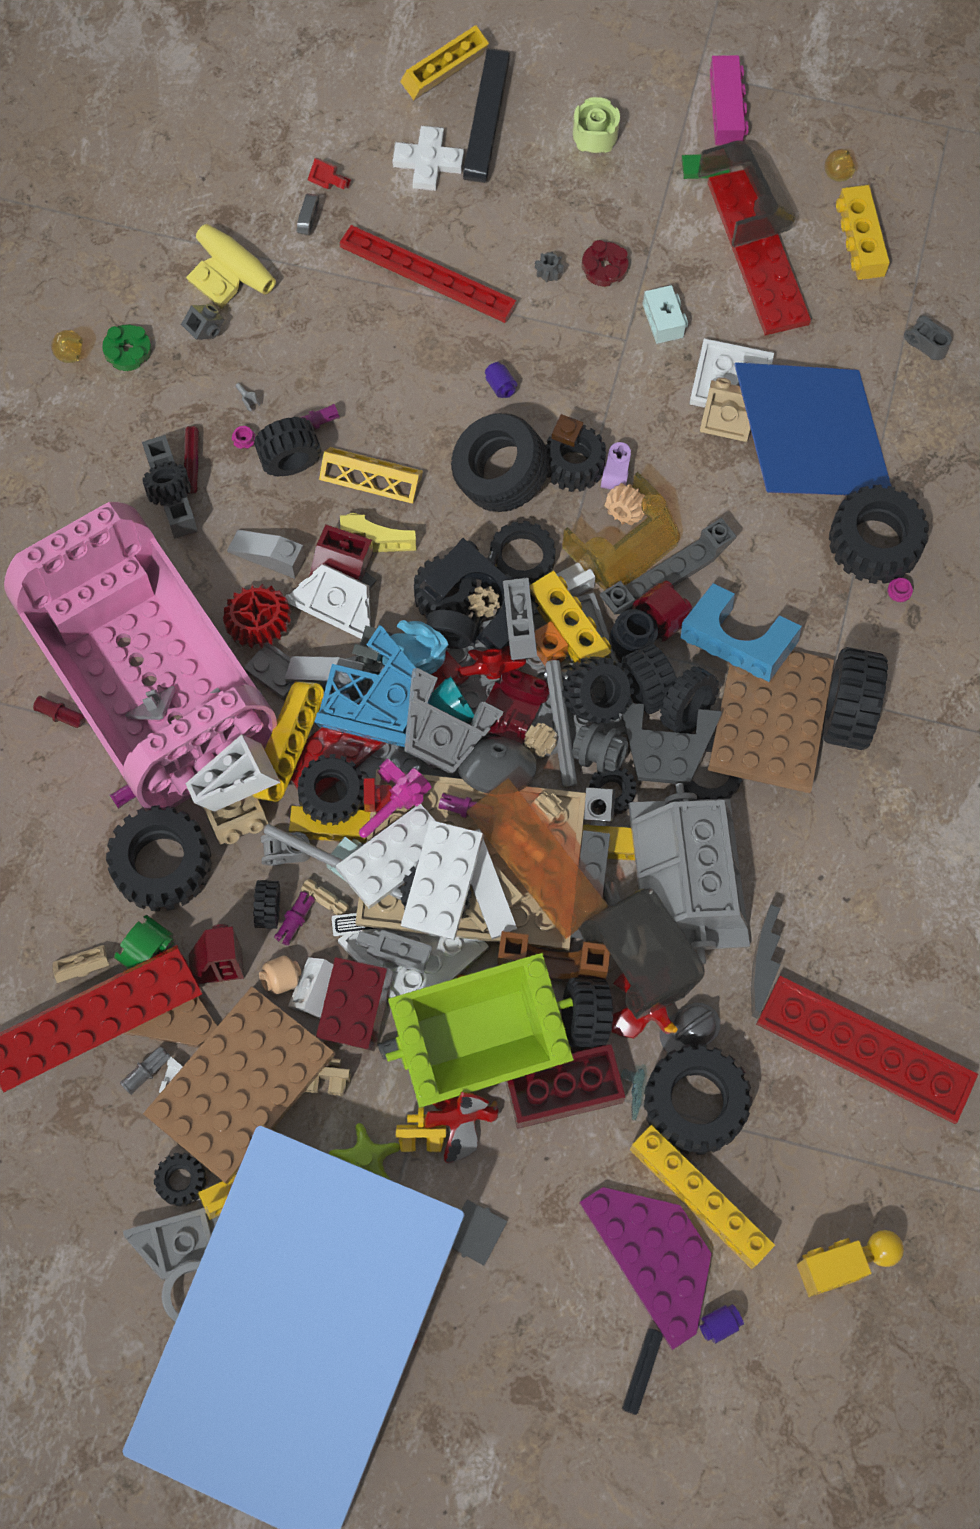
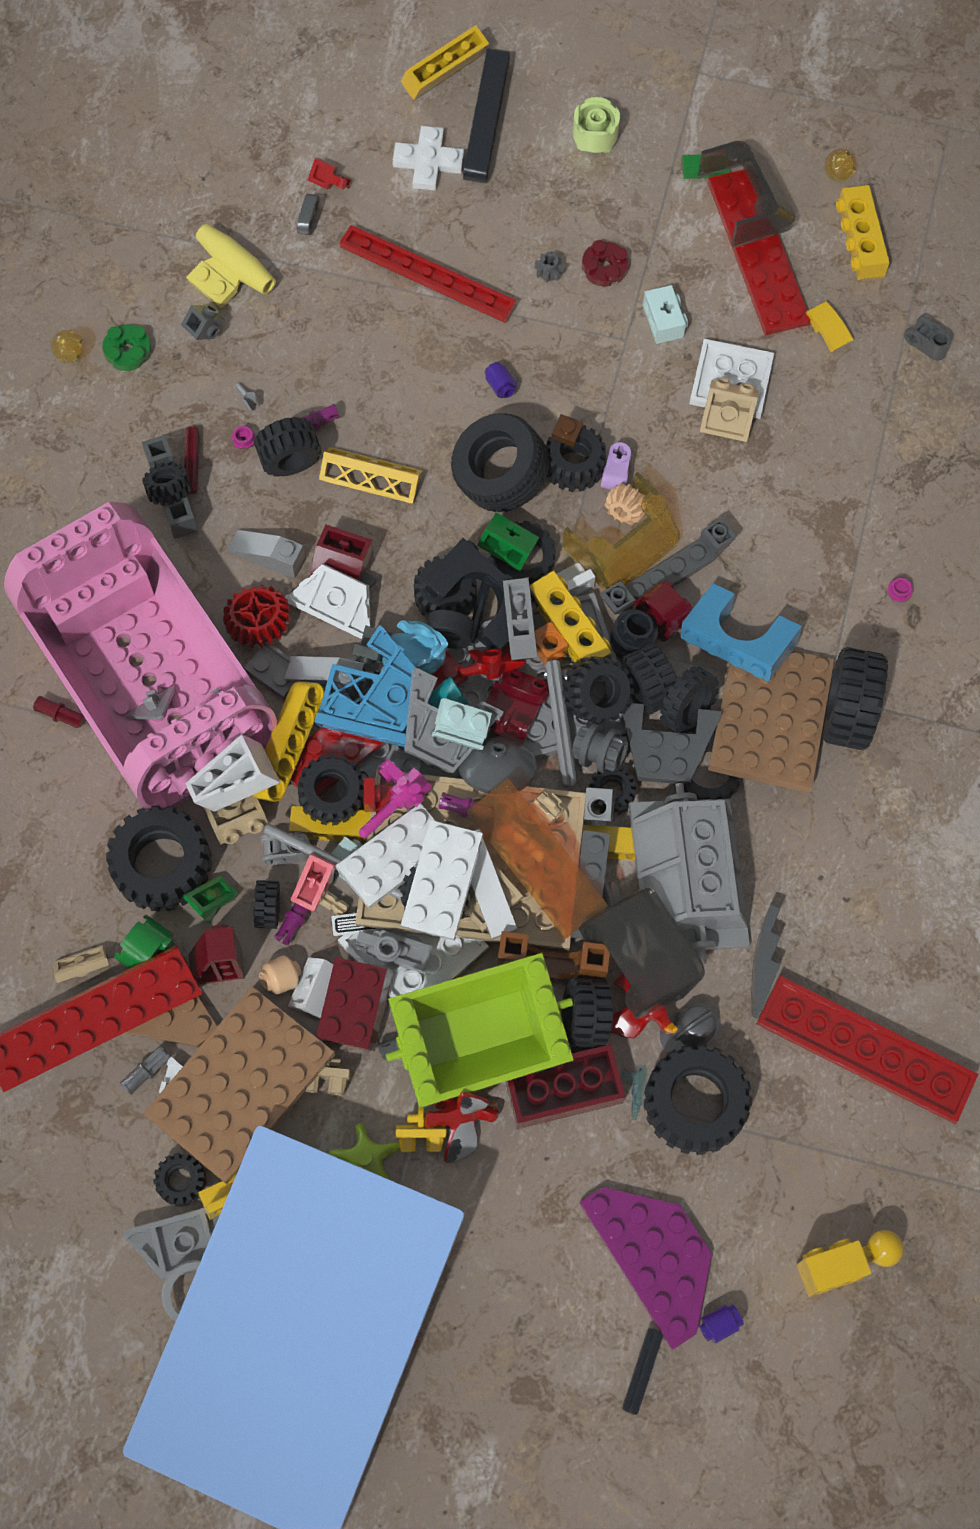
magenta pin [110,784,136,809] -> none
light yellow slope [340,513,416,552] -> none
dark grey piece [452,1200,508,1266] -> none
tan gear [468,586,500,618] -> none
tan gear [524,723,557,757] -> none
yellow brick [630,1125,775,1269] -> none
dark pink brick [709,55,748,145] -> none
blue piece [734,362,891,495] -> none
black tyre [829,485,929,584] -> none
none -> green slope [183,875,238,922]
none -> coral slope [291,853,335,912]
none -> light grey plate [374,935,401,963]
none -> light aqua plate [432,698,492,750]
none -> green brick [477,512,539,571]
none -> yellow slope [805,301,853,352]

